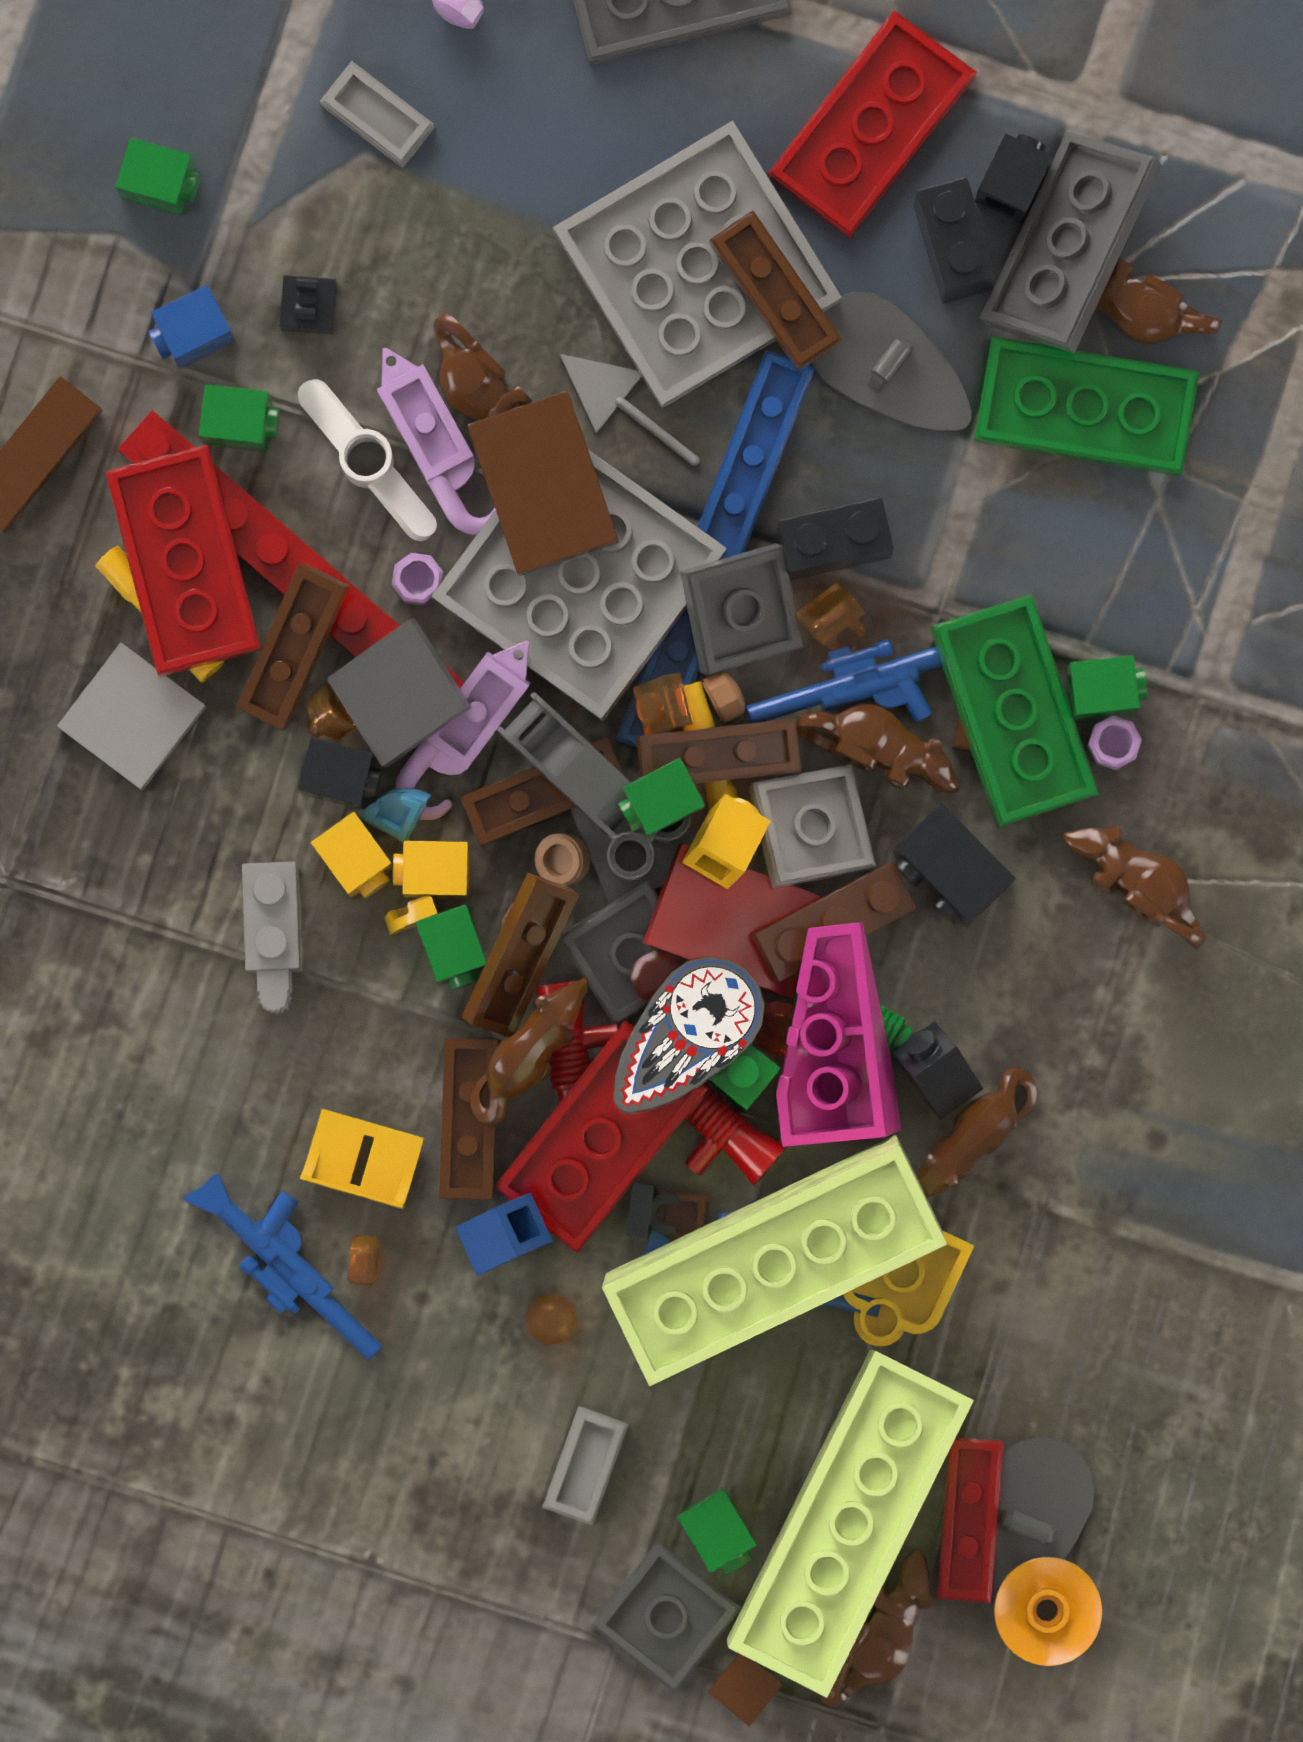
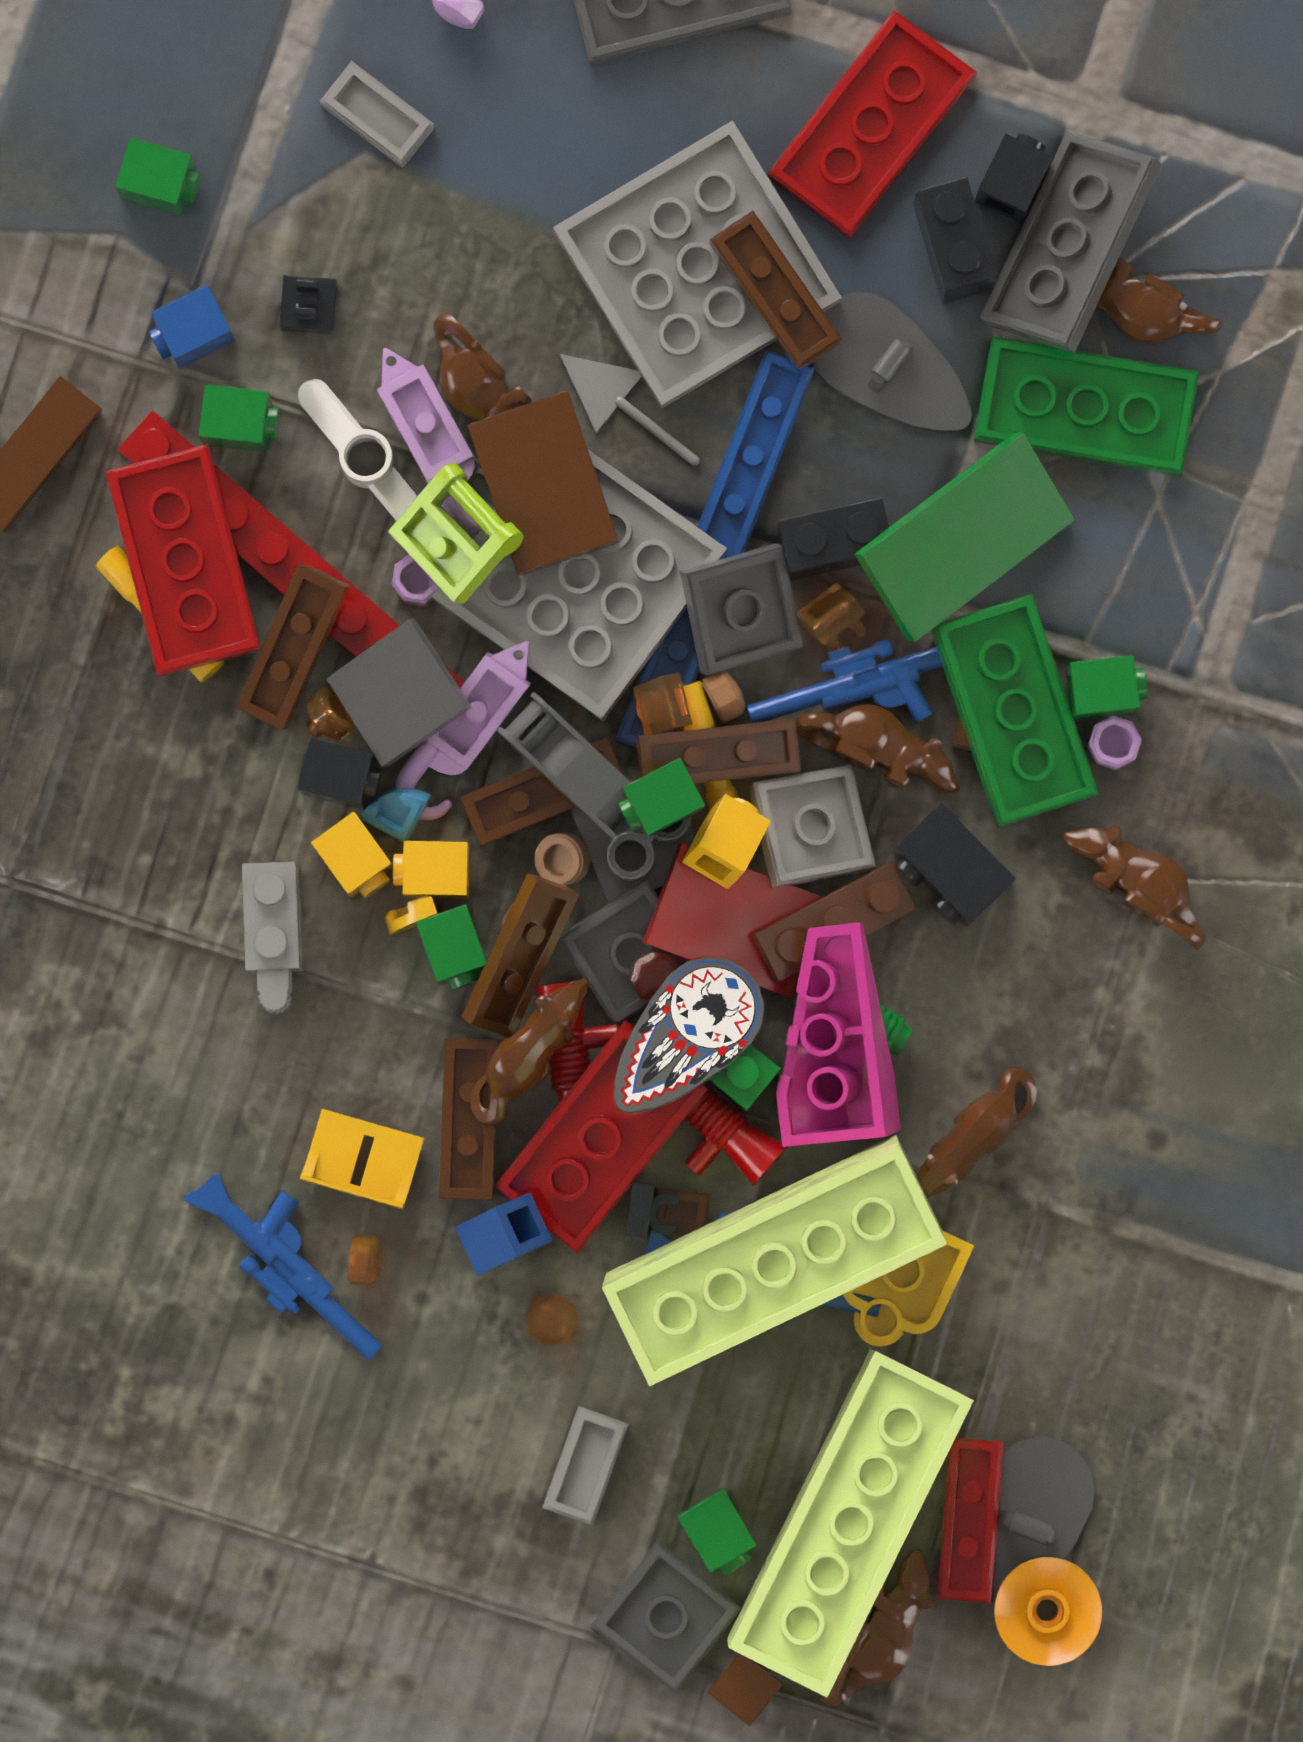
light grey tile [57,642,206,791] -> none
clear red tile [755,1001,796,1055] -> none
black brick [892,1021,983,1120] -> none
none -> lime plate [388,463,524,604]
none -> green tile [854,432,1074,642]

